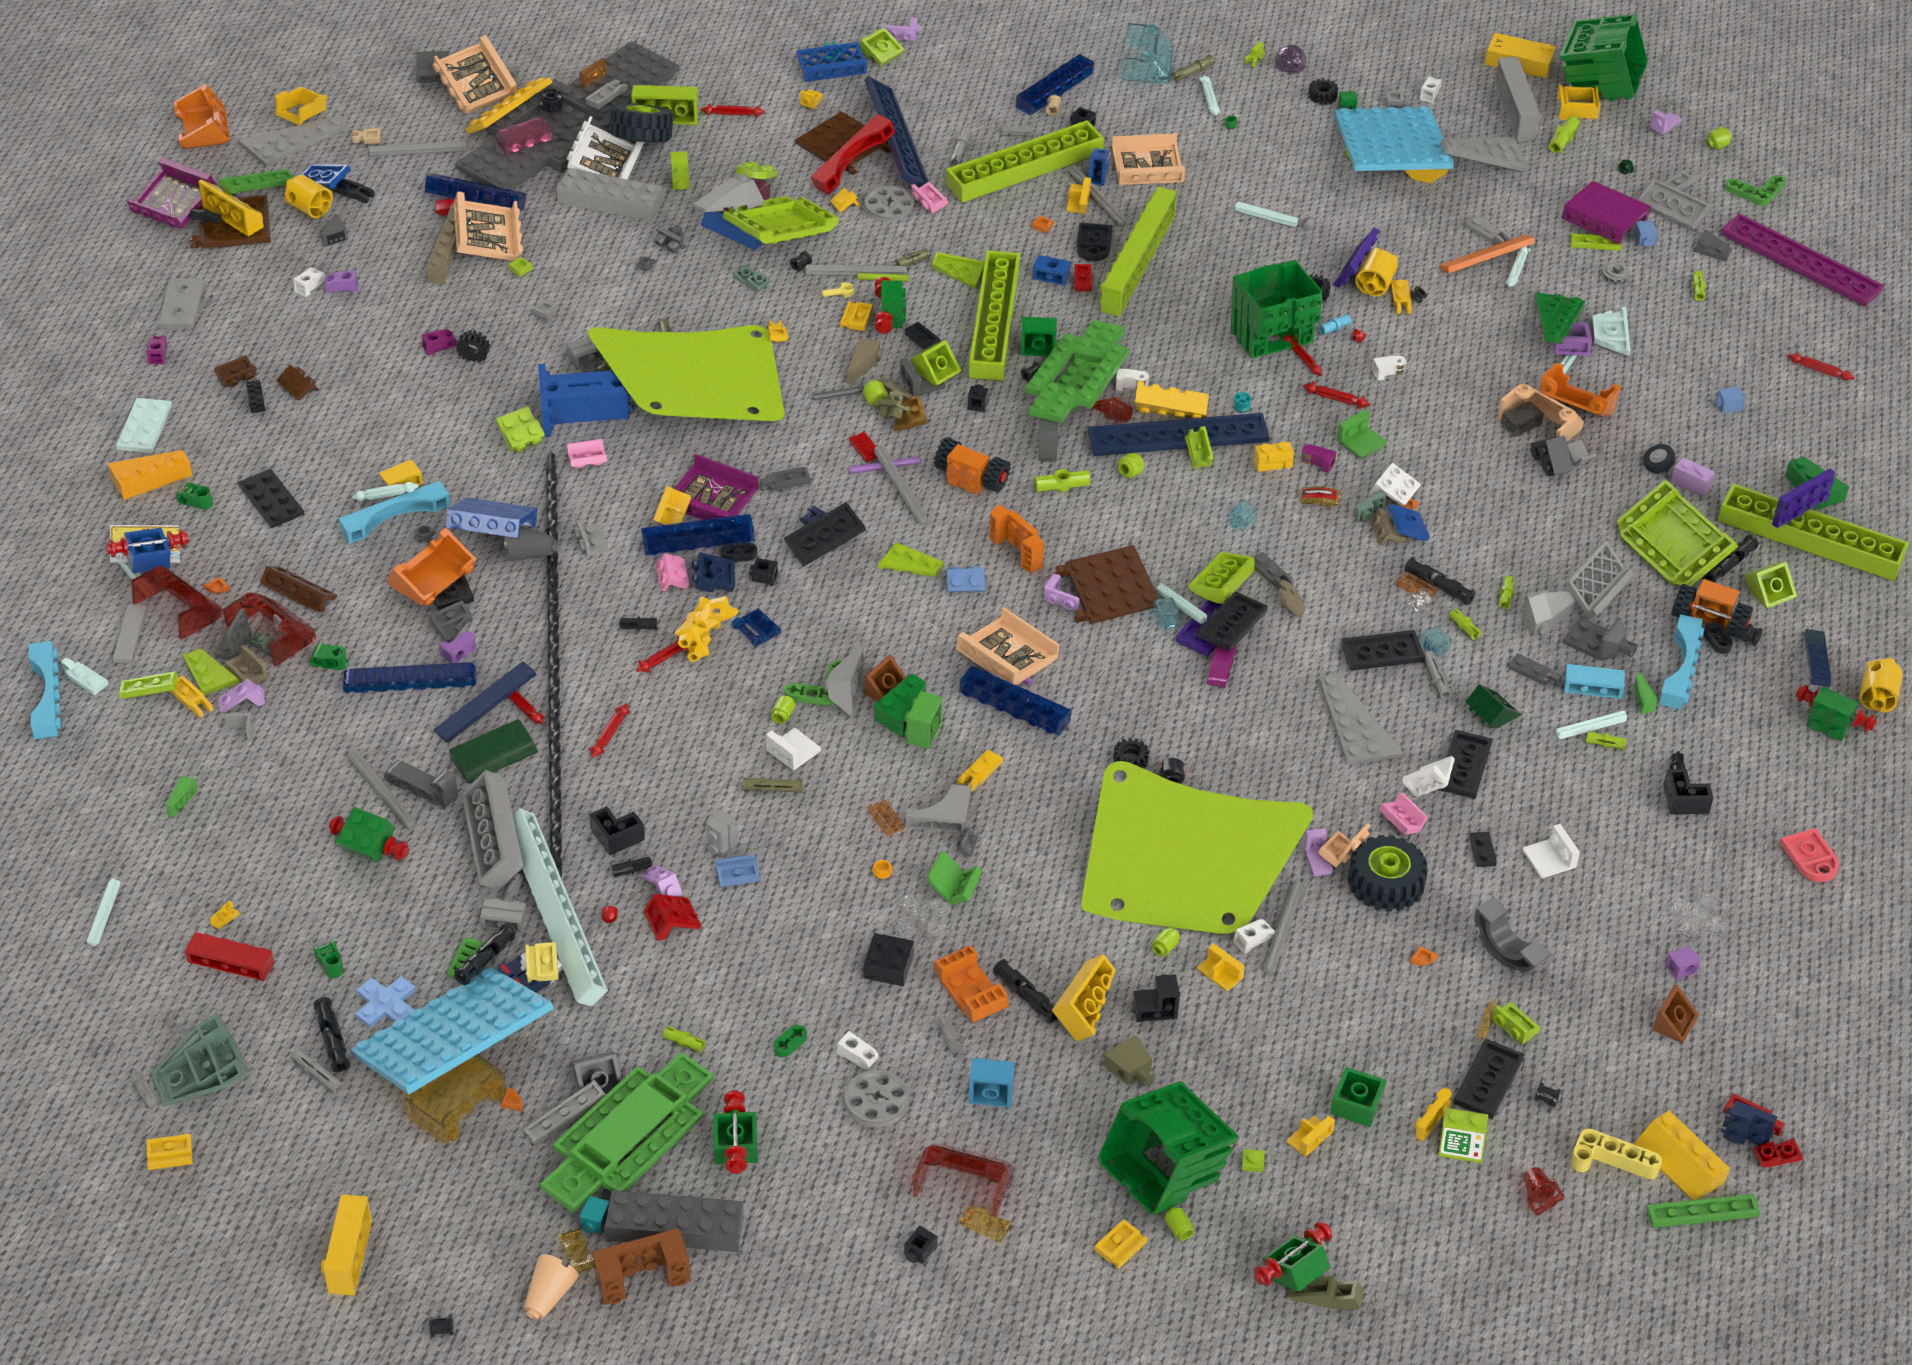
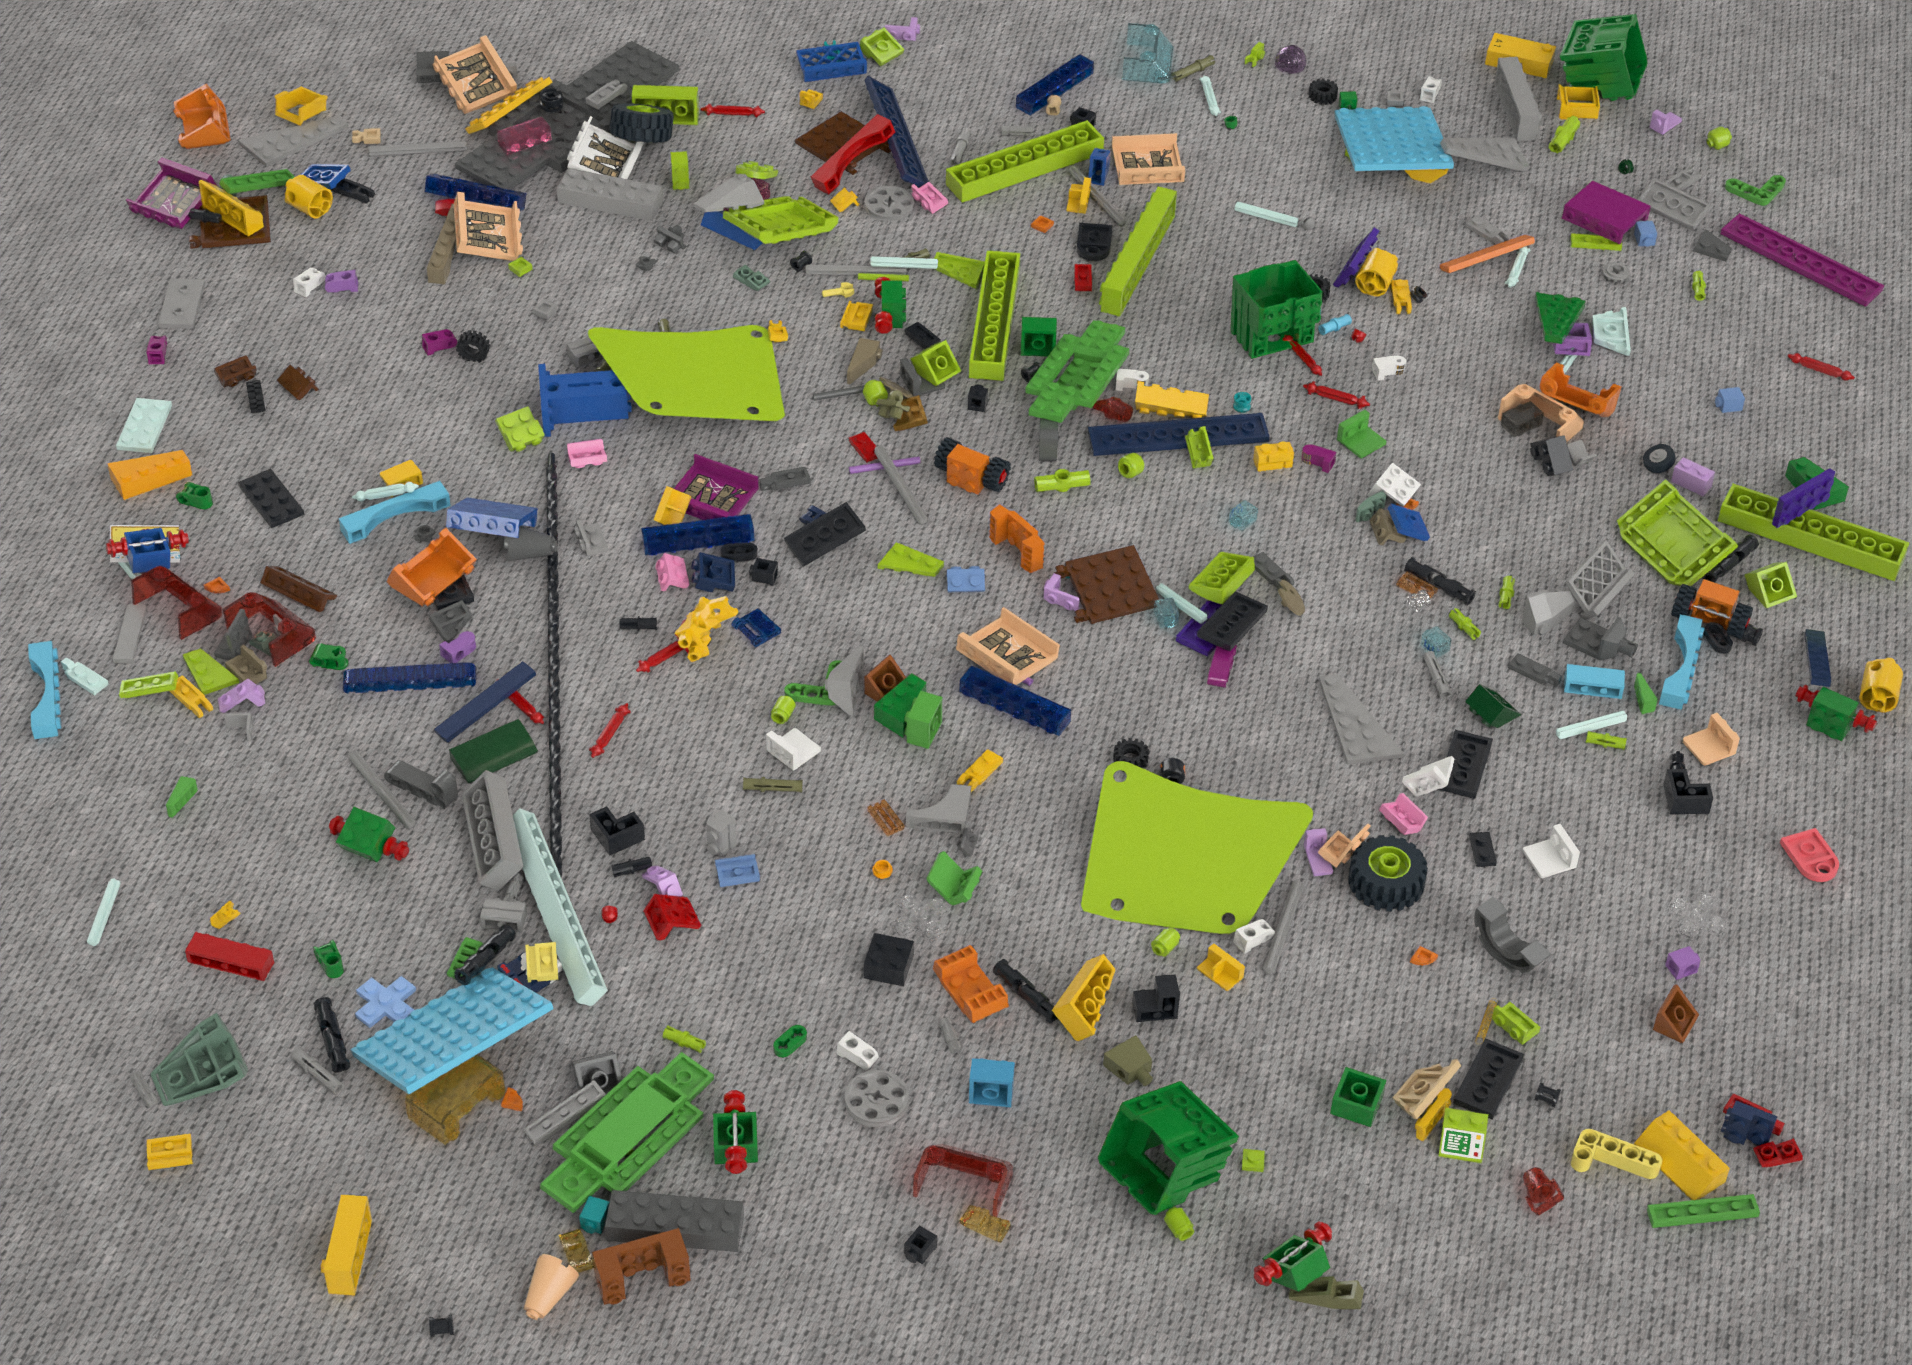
dark grey slope [321,214,348,247] -> none
clear orange tile [579,58,607,88] -> none
blue brick [1032,255,1071,286] -> none
yellow plate [1094,1219,1148,1269] -> none
yellow panel [1287,1115,1335,1157] -> none
slope [1300,487,1340,507] -> none
black plate [1341,630,1425,671] -> none
none -> light aqua axle [870,256,938,269]
none -> tan wing [1393,1059,1461,1119]
none -> light nougat bracket [1683,713,1740,766]

